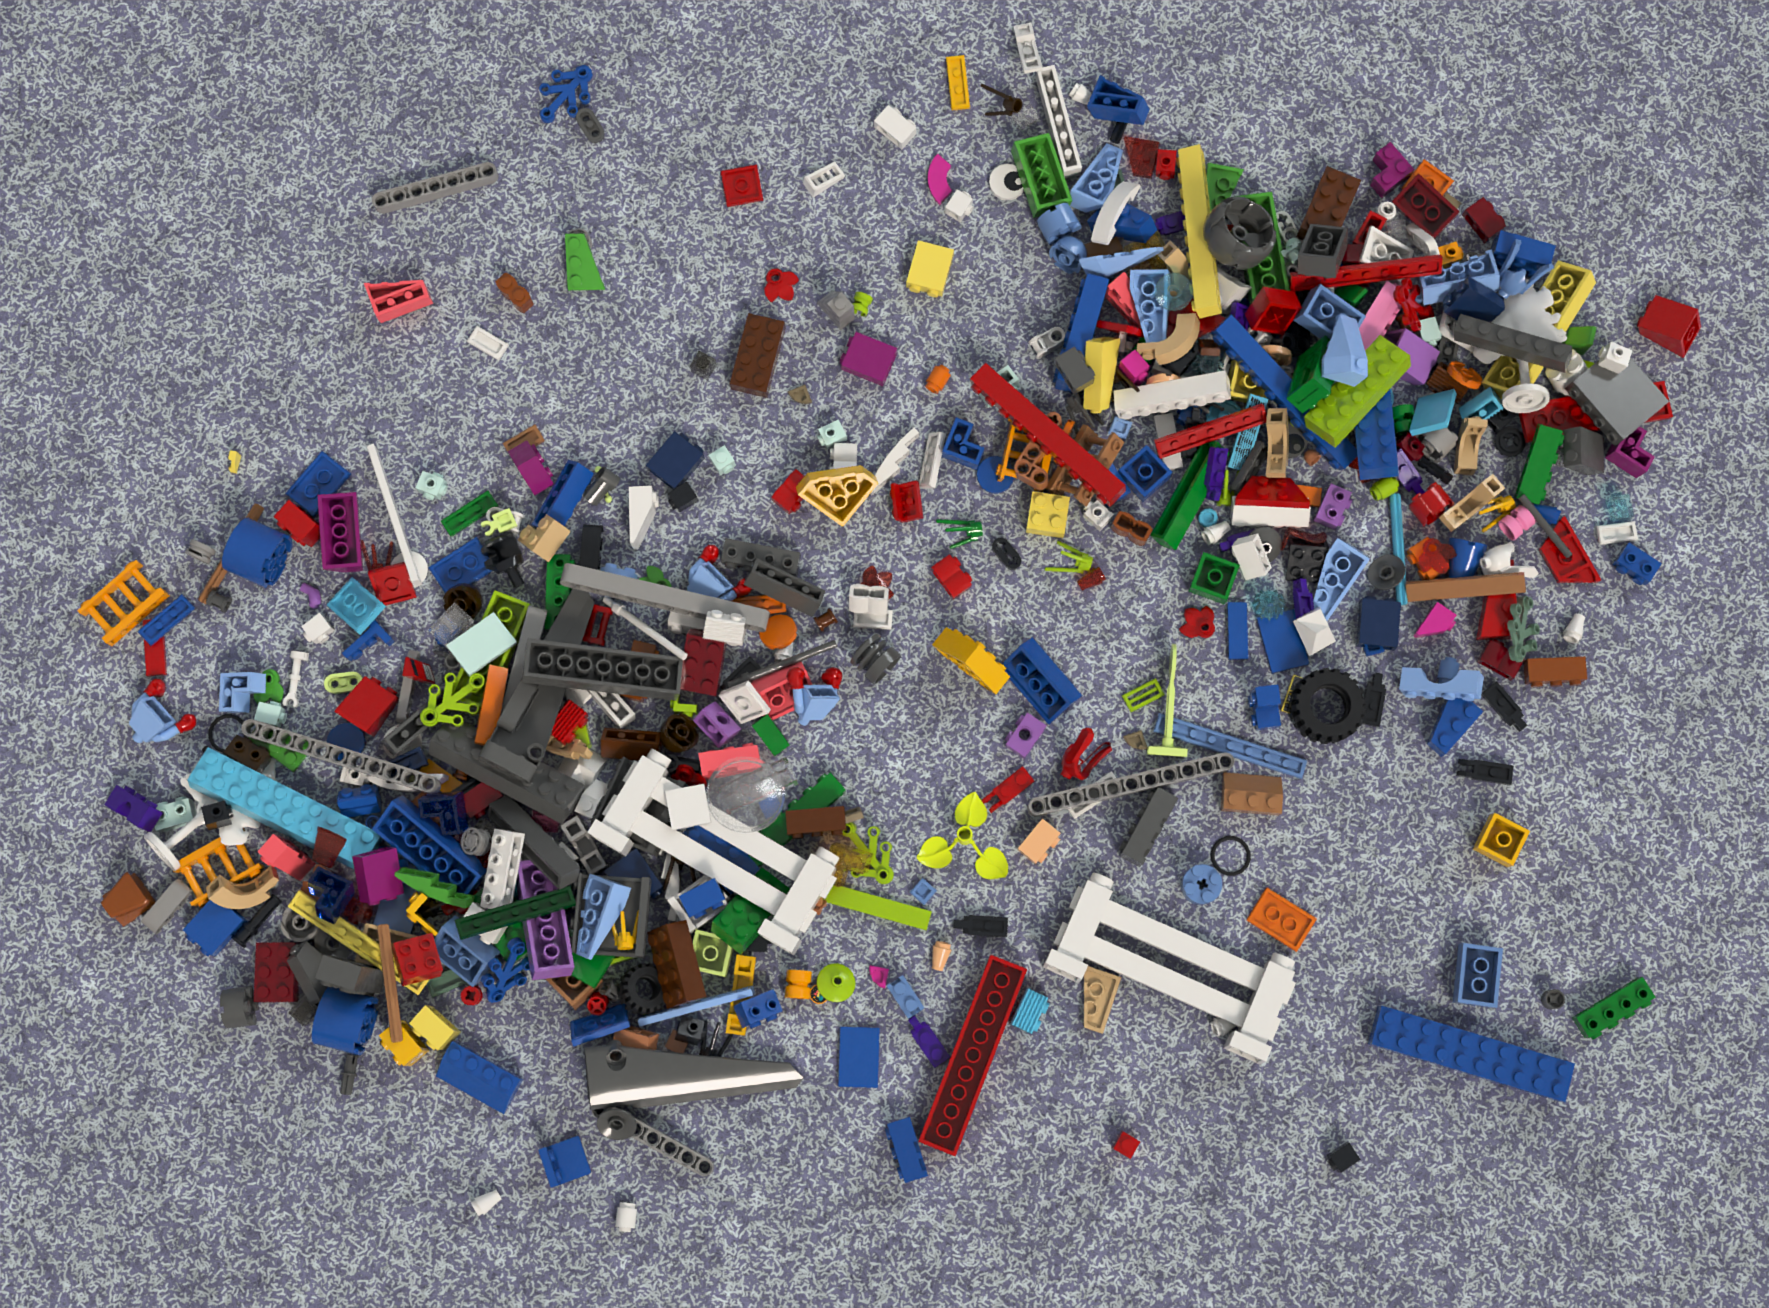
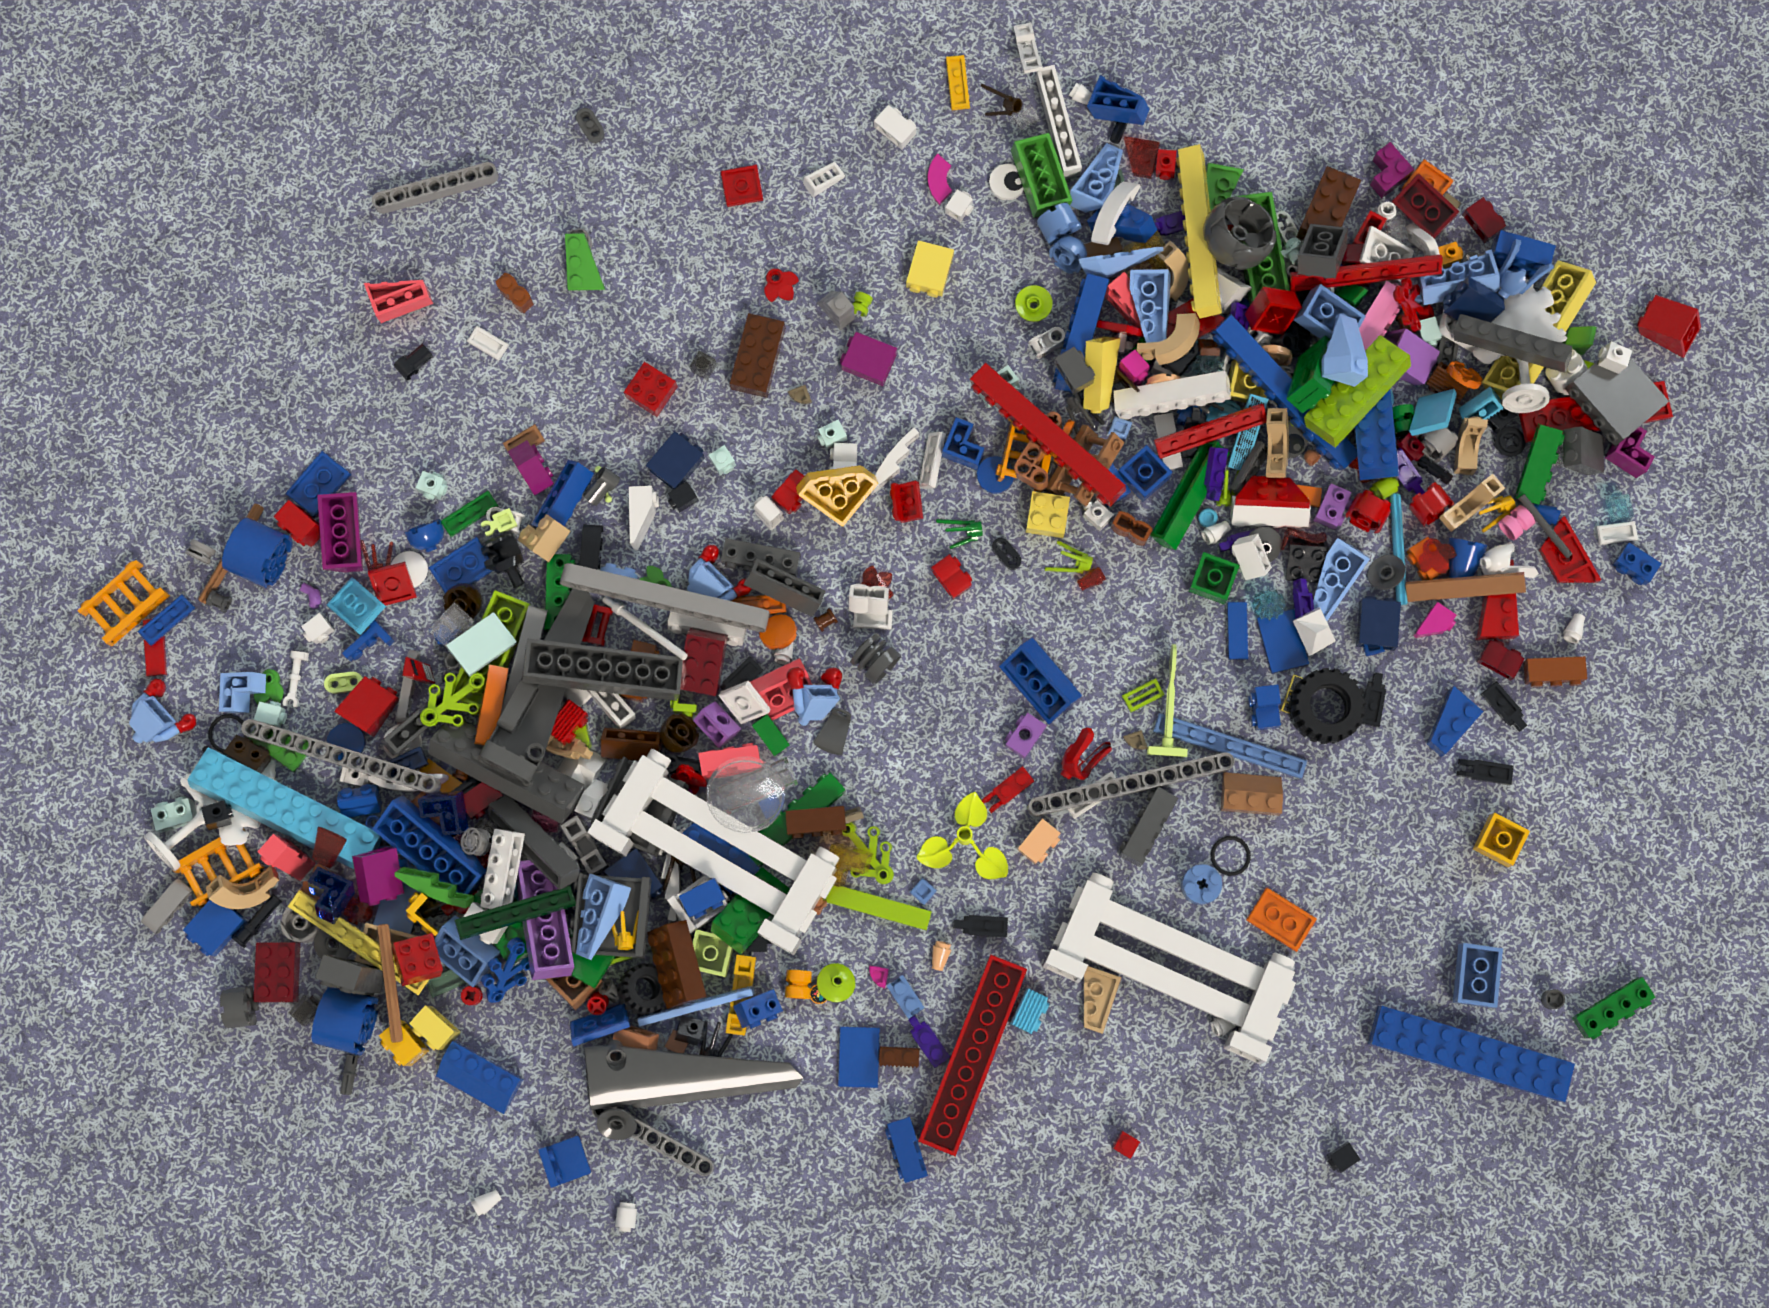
dark orange piece [101,872,156,927] -> none
dark purple arch [104,785,163,832] -> none
light yellow tile [228,450,241,474] -> none
dark grey slope [287,941,328,1005] -> none
white tile [367,444,422,587] -> none
blue plant [539,65,593,123] -> none
white tile [665,784,711,830] -> none
white brick [703,610,746,645] -> none
dark grey bar [727,640,837,688] -> none
orange brick [925,365,951,394] -> none
yellow brick [932,627,1010,694] -> none
clear light blue dish [1155,273,1193,311] -> none
red plate [1179,606,1215,638] -> none
light blue arch [1399,667,1484,701] -> none
medium blue brick [1437,657,1460,684] -> none
sand green plant [1507,596,1540,662] -> none
none -> black piece [394,343,434,380]
none -> blue cylinder [404,519,444,552]
none -> red brick [624,361,678,417]
none -> white brick [753,496,784,530]
none -> dark grey piece [814,707,851,755]
none -> reddish brown brick [879,1046,920,1068]
none -> lime dish [1015,285,1053,322]
none -> red brick [1346,490,1391,533]

